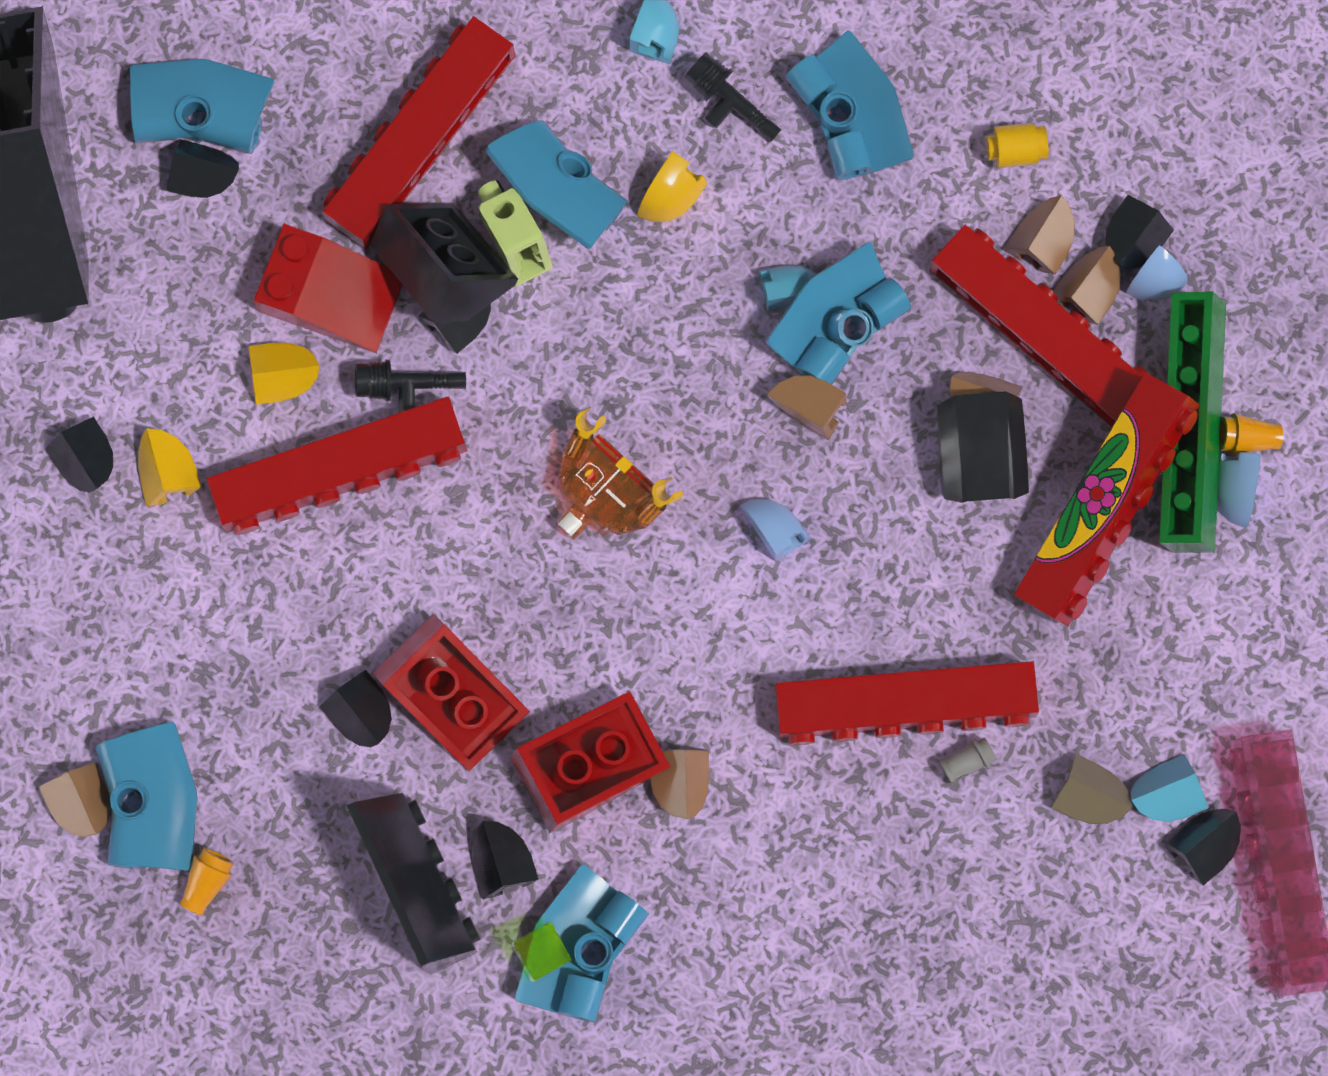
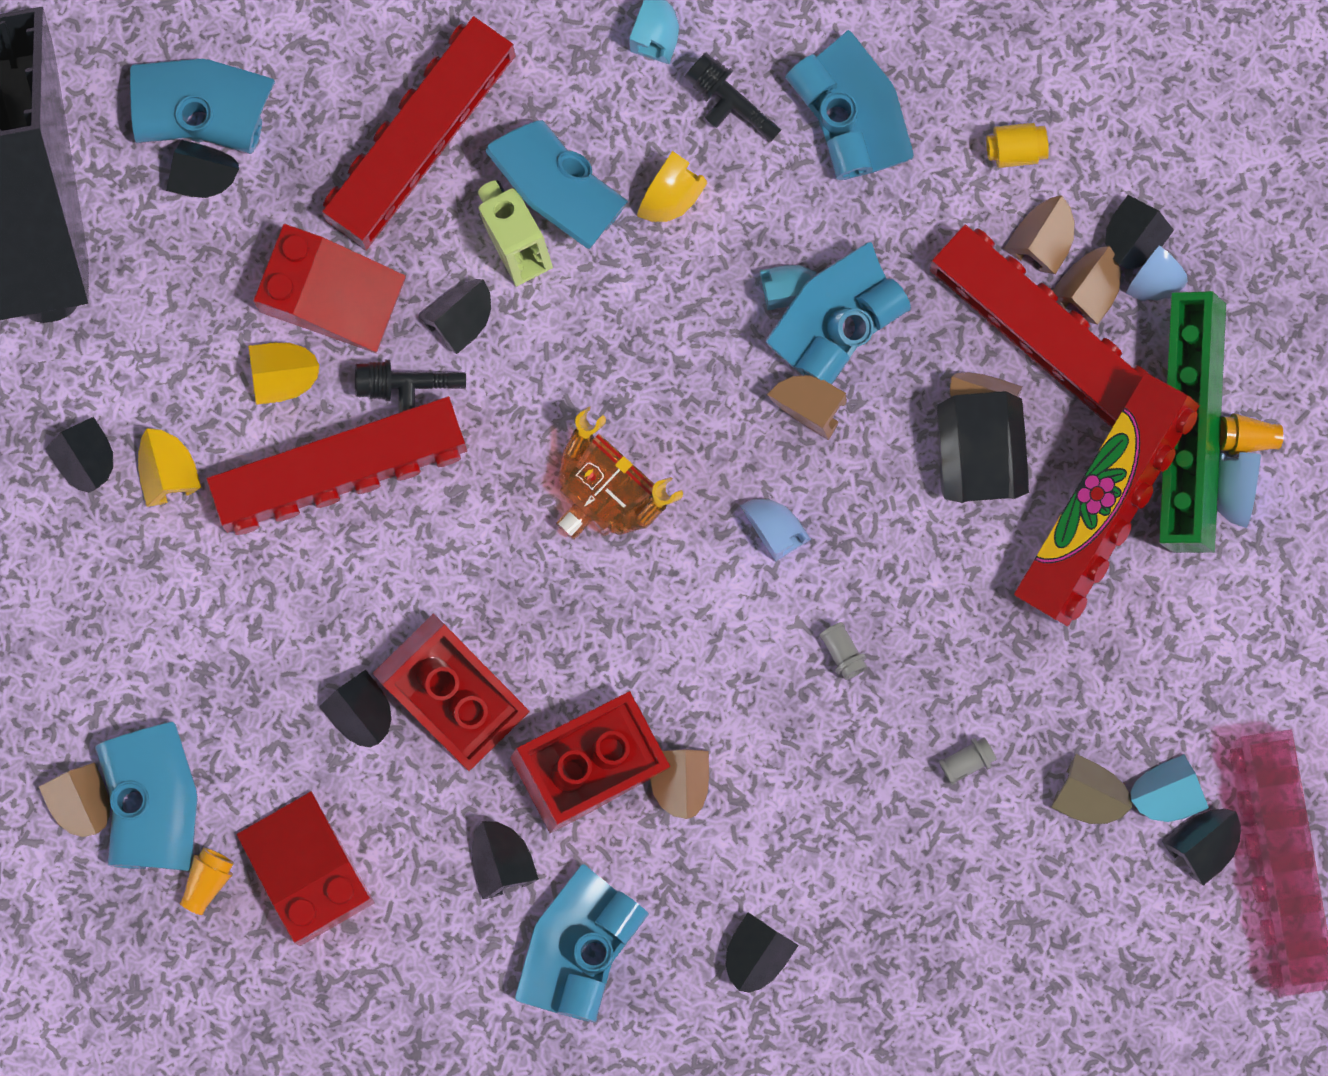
black slope [347,793,481,975] -> none
black slope [370,203,518,323] -> none
clear neon green tile [511,922,571,982] -> none
red brick [775,661,1039,745] -> none
none -> red slope [236,791,375,946]
none -> black brick [725,912,799,993]
none -> light grey pin [819,622,867,680]

